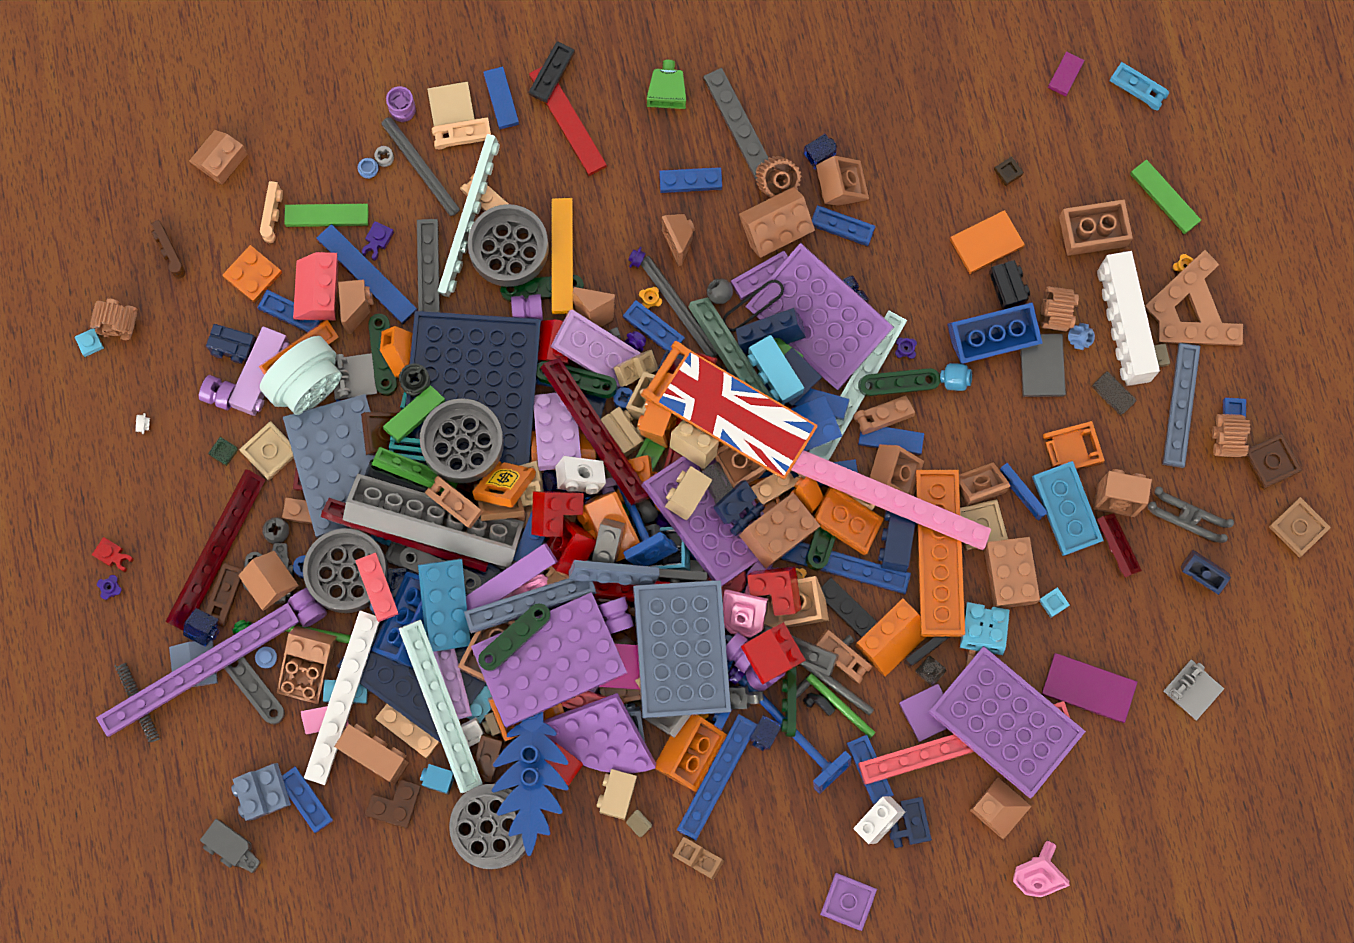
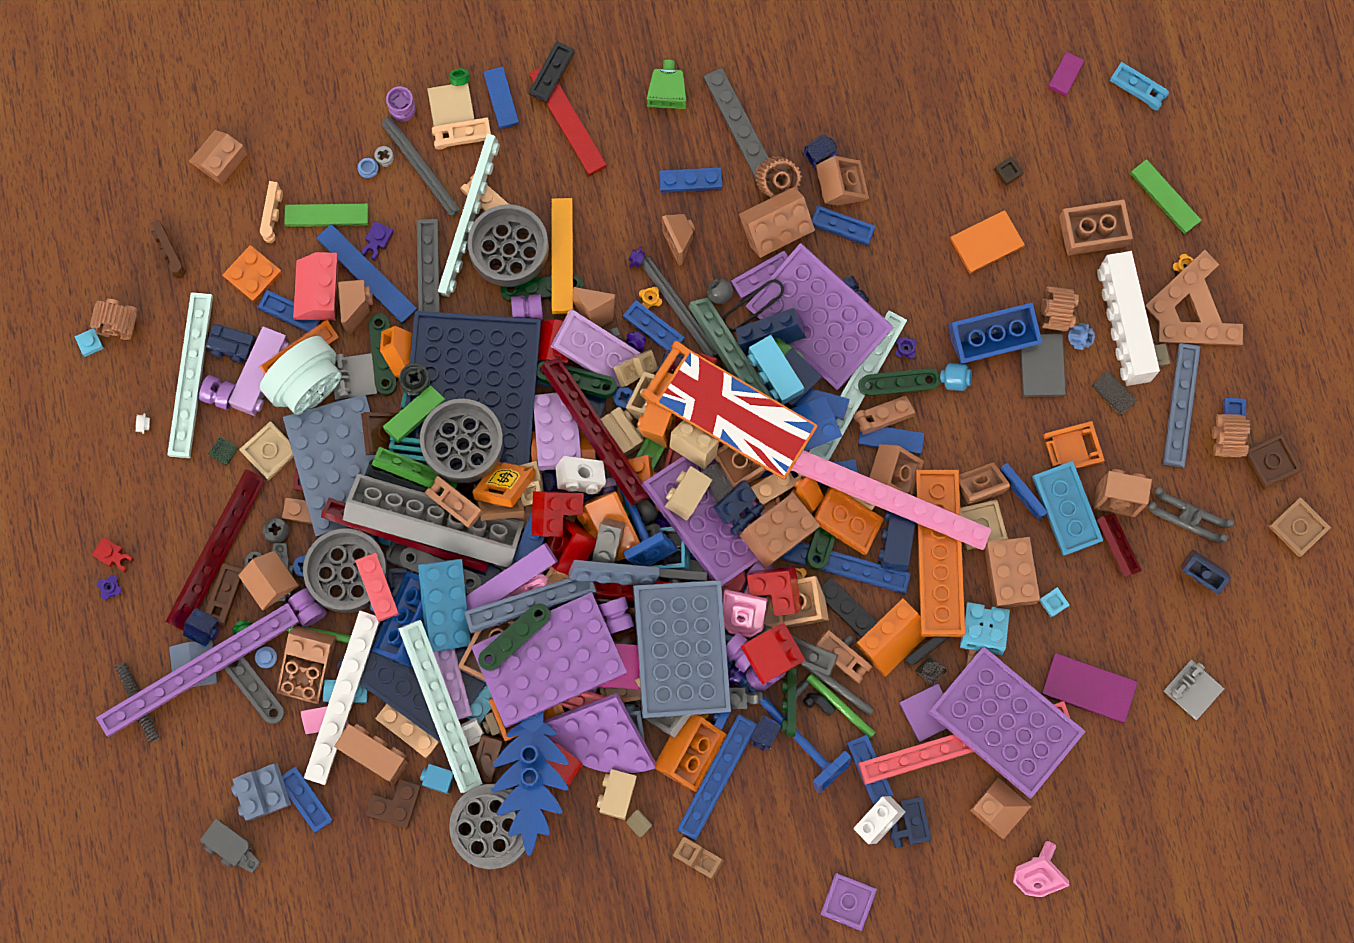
black brick [989,260,1030,310] -> none
none -> light aqua plate [167,293,213,458]
none -> green tile [449,68,470,86]

